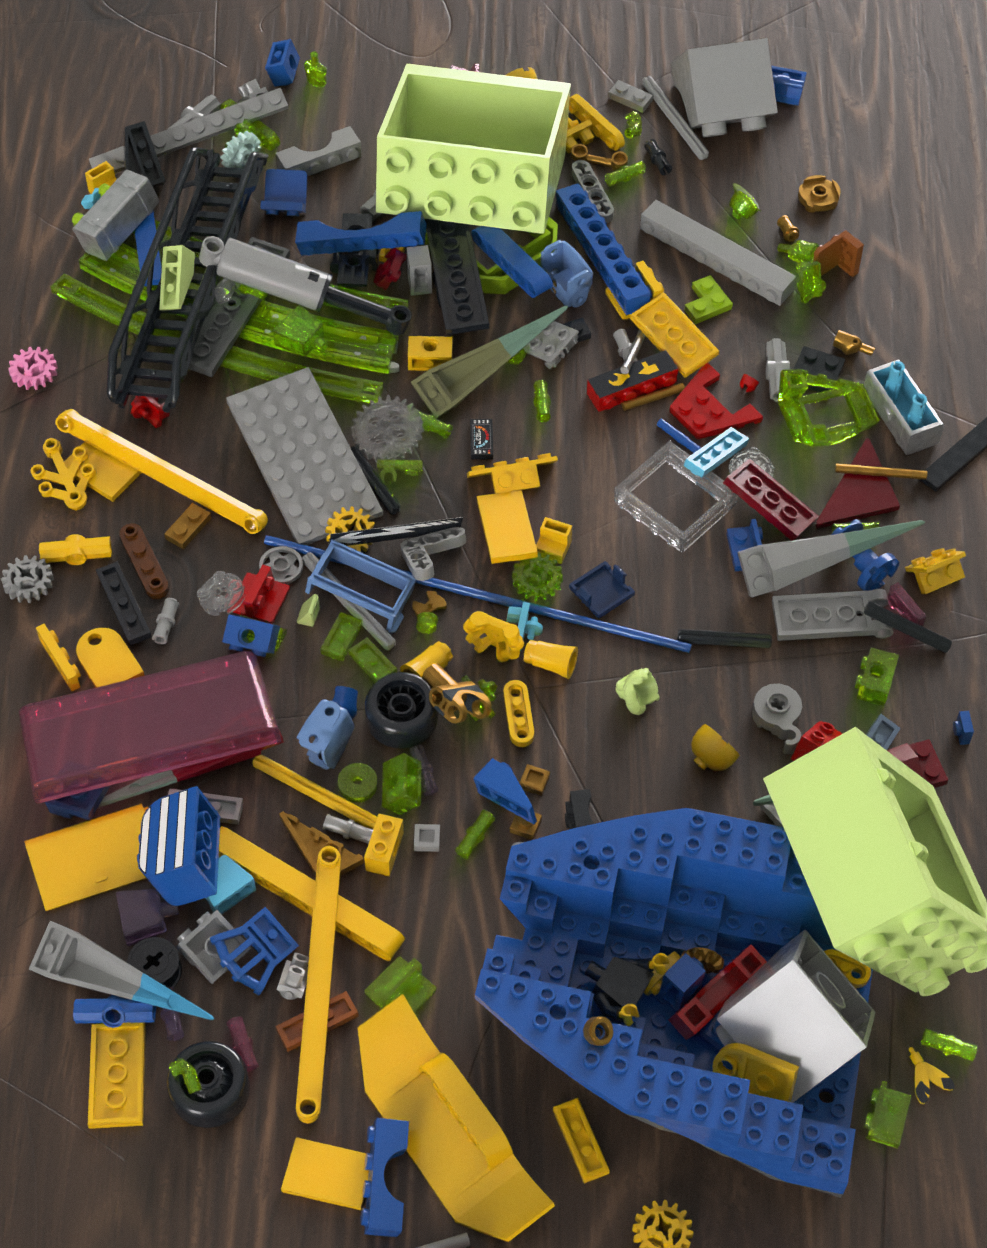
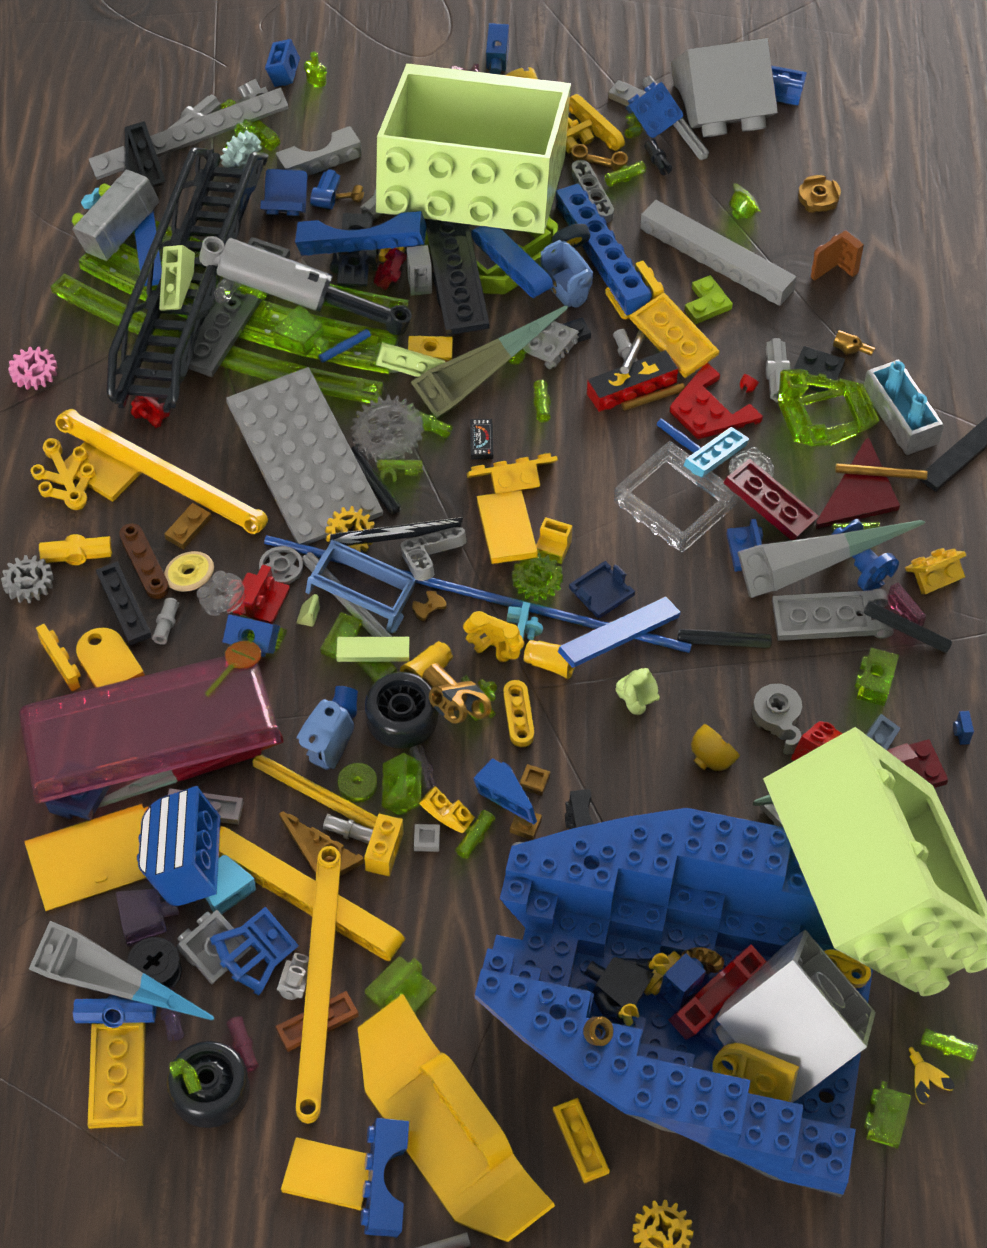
yellow piece [85,161,117,194] -> none
clear neon green bush [416,612,438,634] -> none
pearl gold pin [777,216,799,242] -> none
clear neon green piece [777,240,819,264] -> none
clear neon green hips [796,260,826,303] -> none
none -> light yellow wheel [164,551,214,592]
none -> piece [205,641,261,696]
none -> blue piece [310,169,341,210]
none -> blue piece [319,329,371,363]
none -> pearl gold hand [335,185,364,202]
none -> yellowish green tile [337,637,409,662]
none -> yellowish green tile [376,342,445,377]
none -> yellow slope [419,786,475,833]
none -> blue torso [486,23,509,75]
none -> black bush [552,224,591,248]
none -> tile [558,597,681,668]
none -> blue bracket [625,82,683,138]

